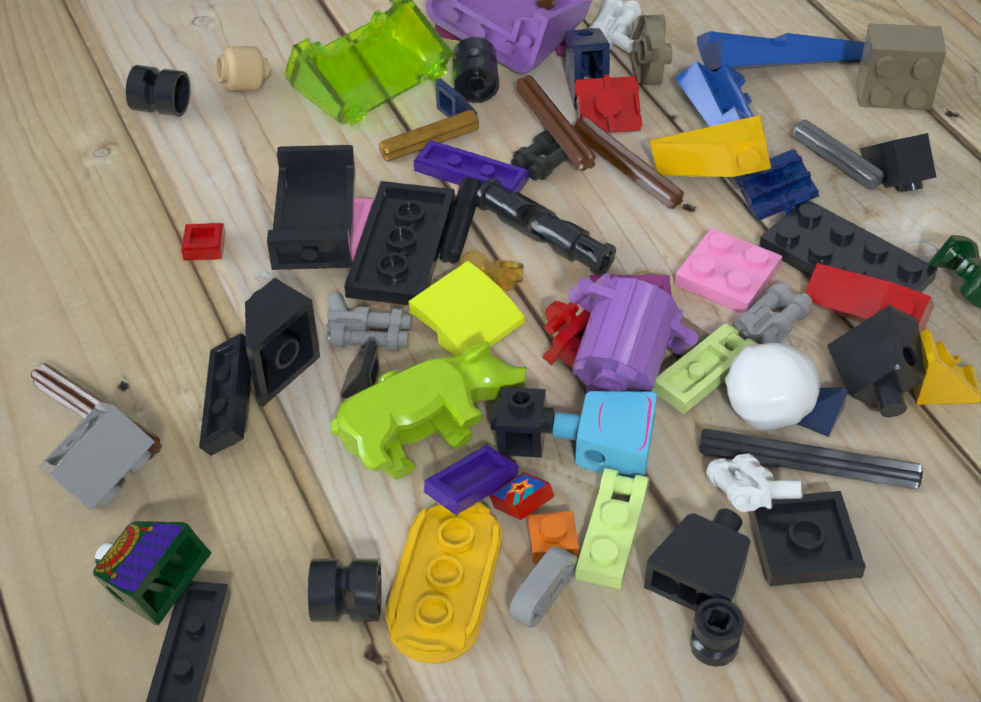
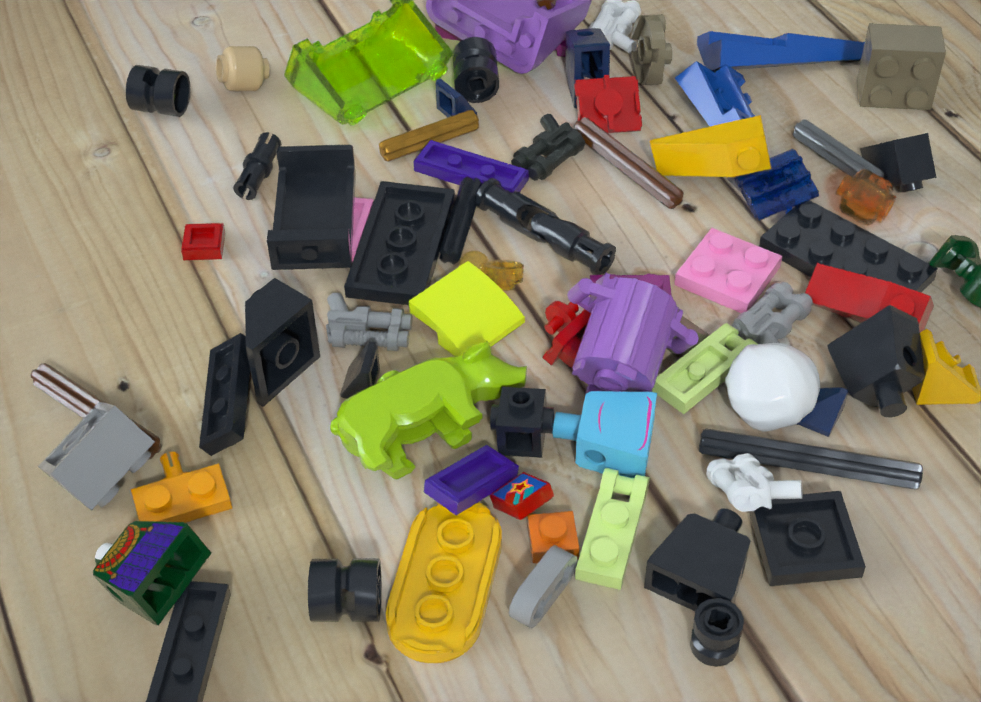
reddish brown axle [517,75,596,172] -> none
none -> light orange plate [131,452,232,523]
none -> black pin [233,132,282,200]
none -> clear orange head [836,169,897,226]

